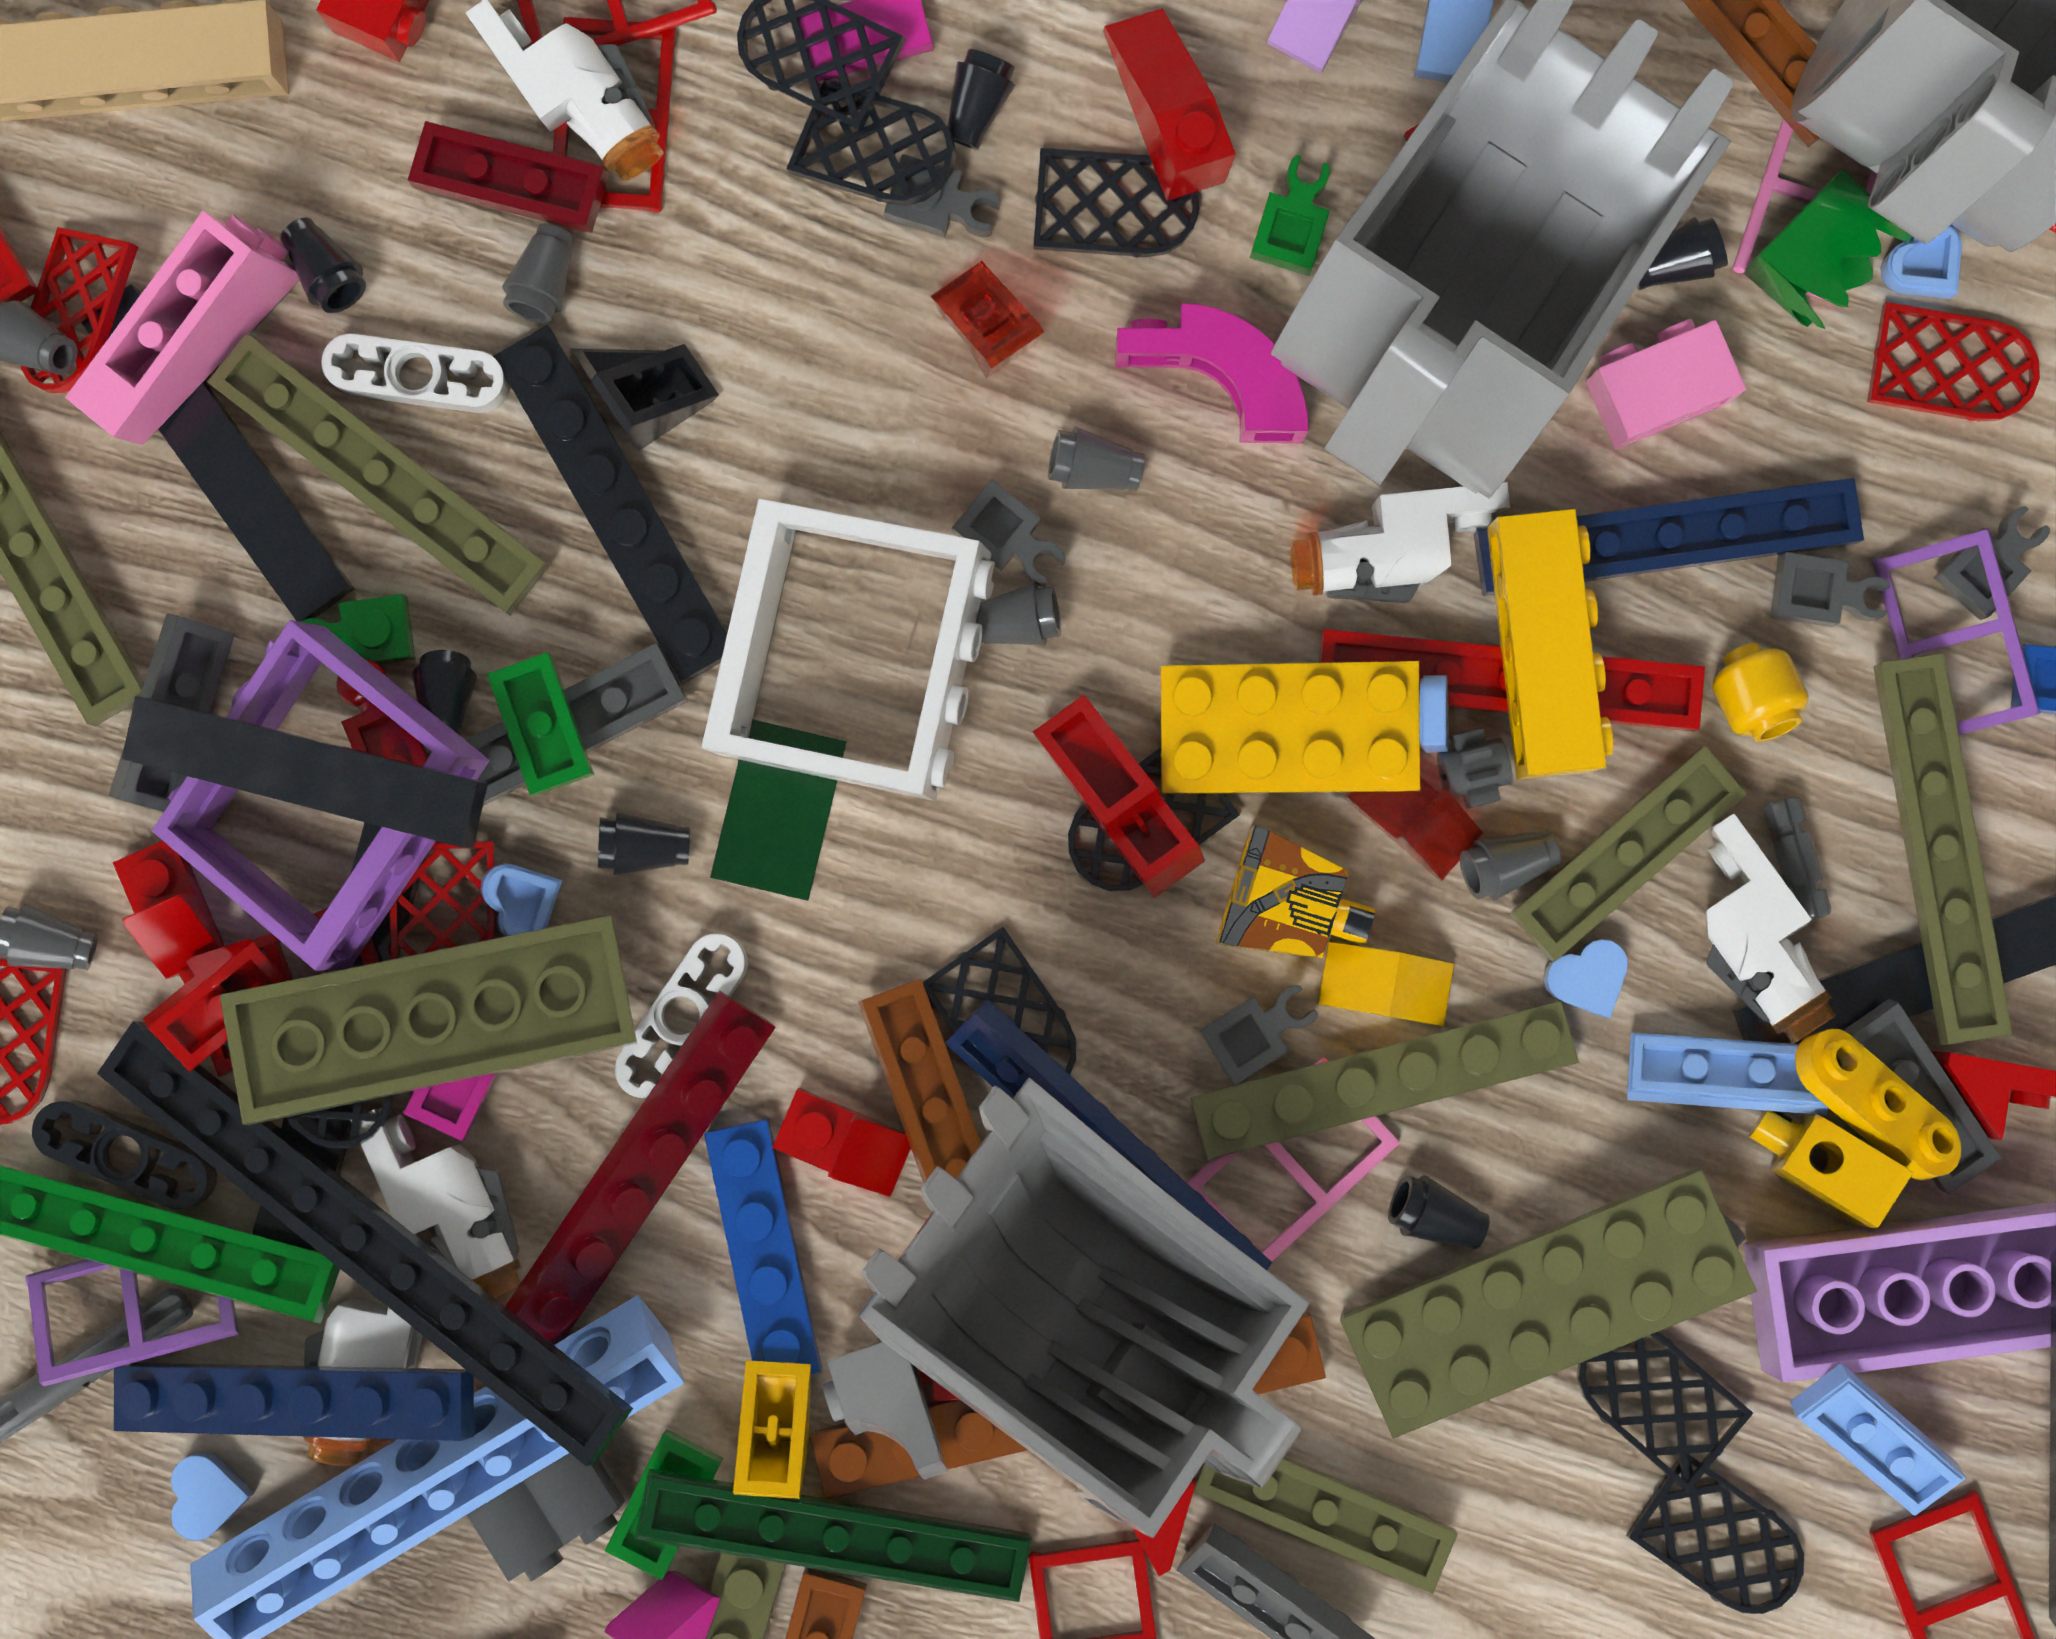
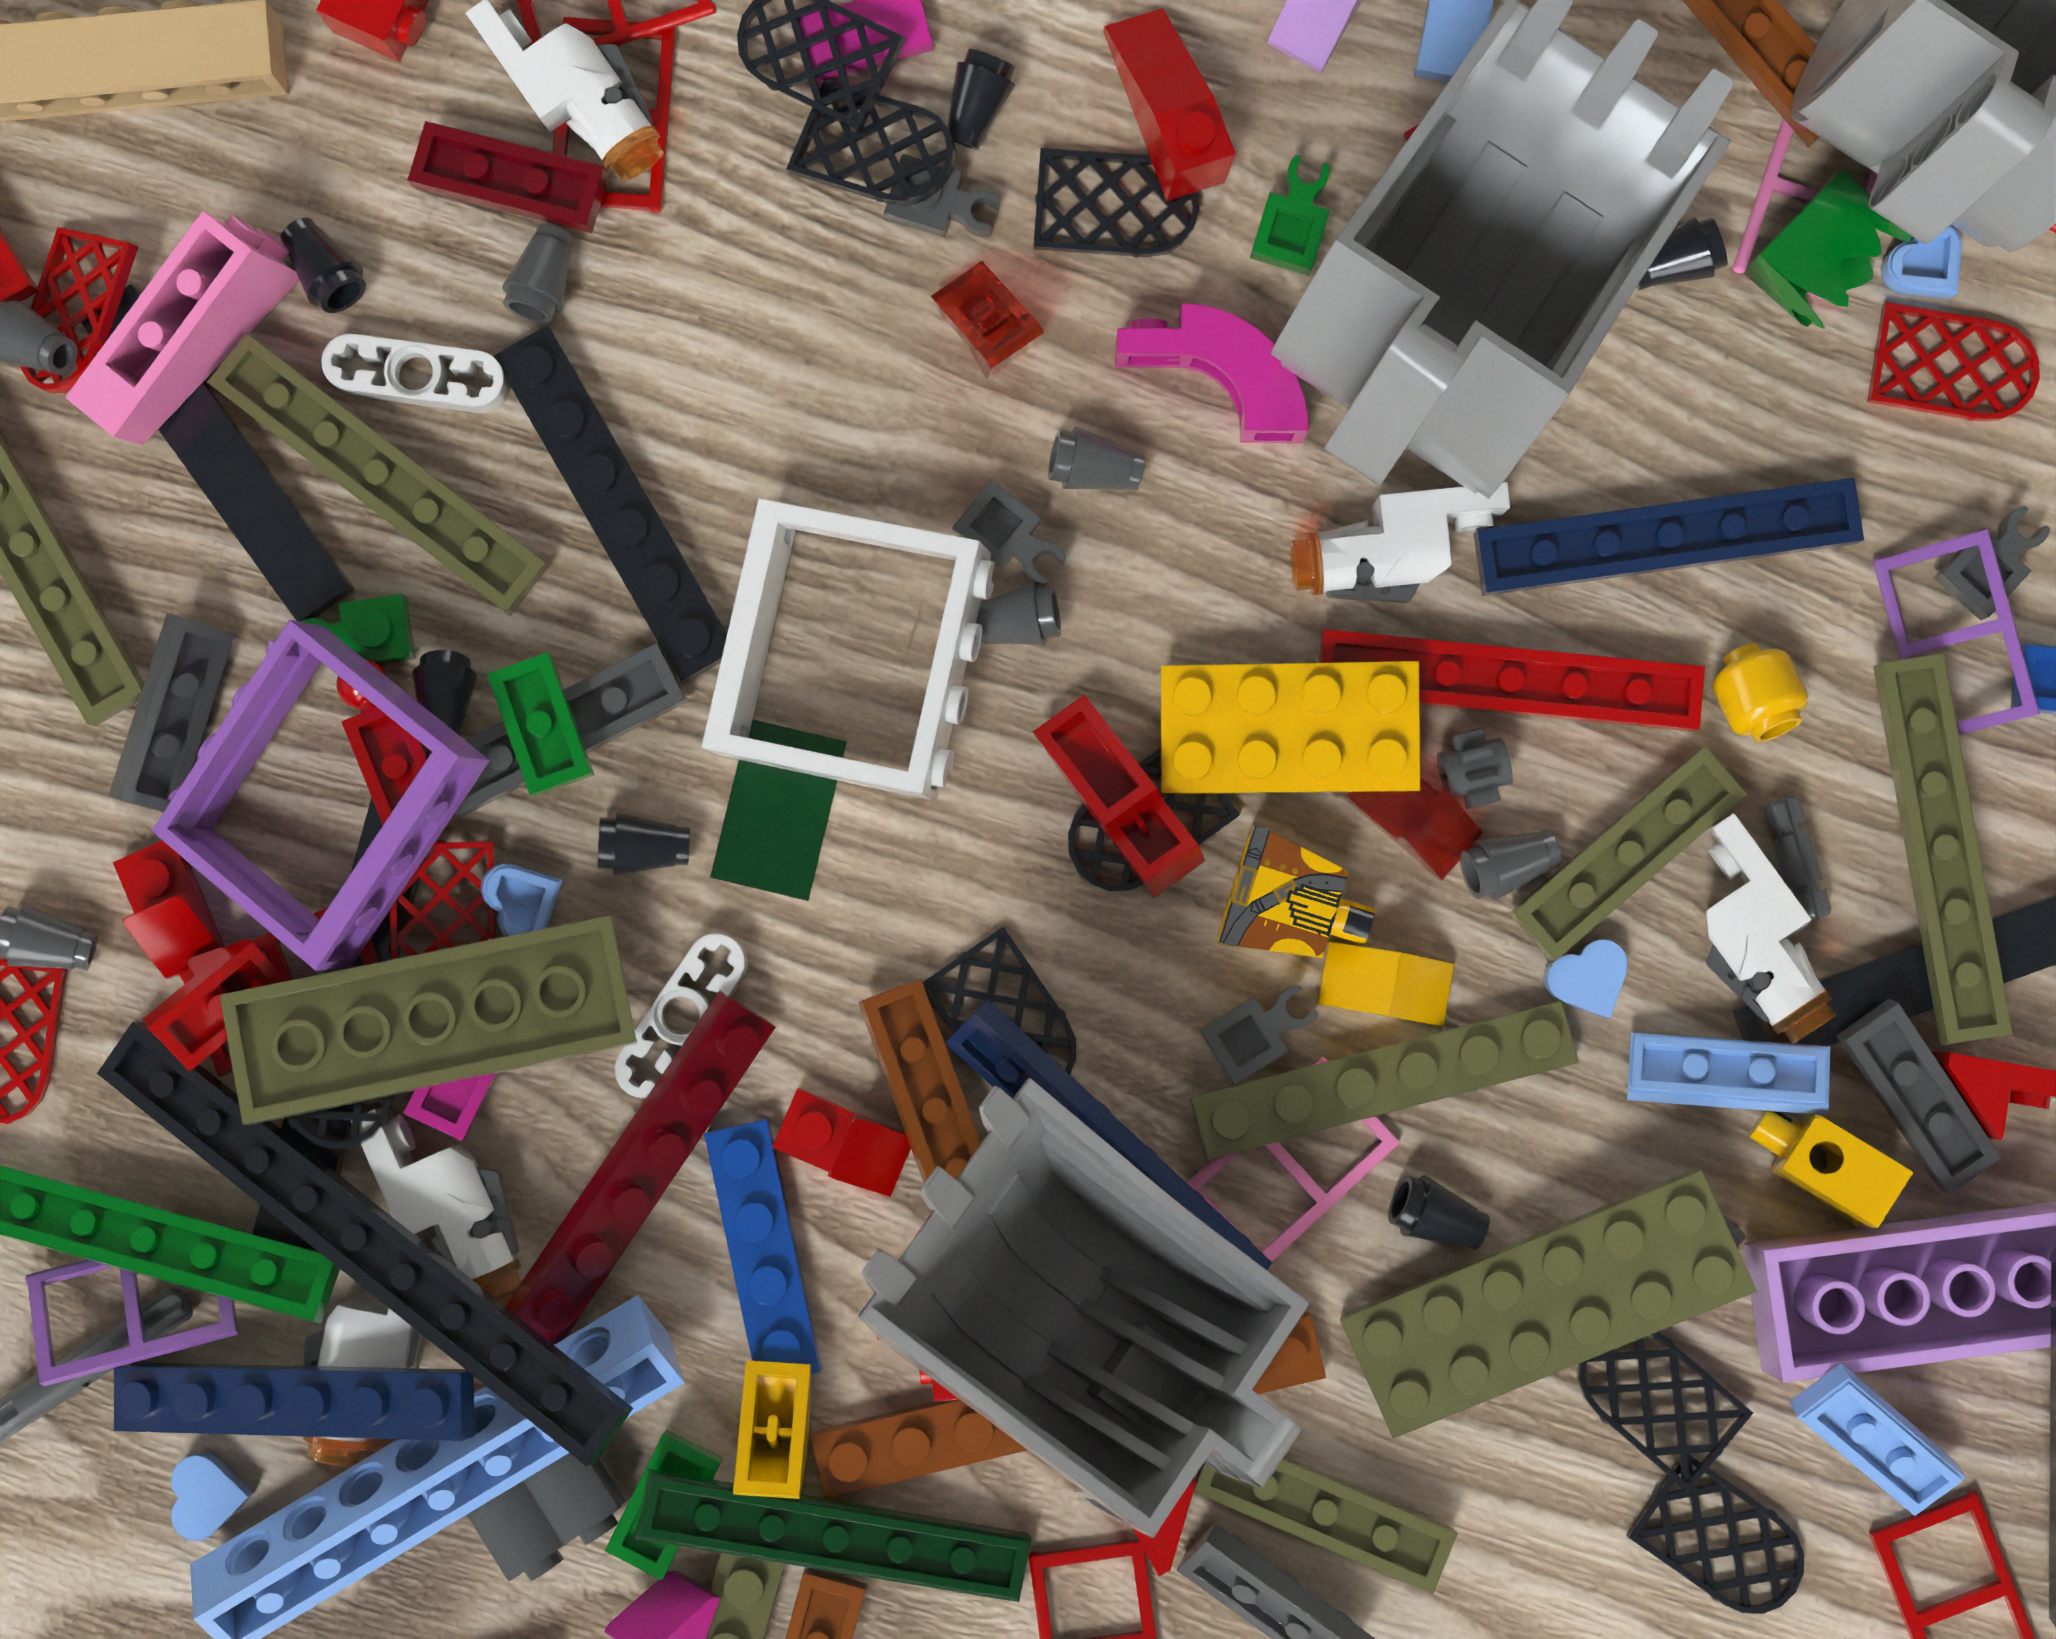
black beam [32,1100,217,1209] -> none
black tile [122,696,488,848] -> none
black slope [570,344,719,451] -> none
light grey arch [822,1342,948,1480] -> none
light blue tile [1419,675,1449,753] -> none
yellow brick [1487,509,1613,780] -> none
bright pink brick [1586,319,1746,450] -> none
dark grey plate [1770,552,1891,627] -> none
yellow plate [1795,1029,1961,1180] -> none

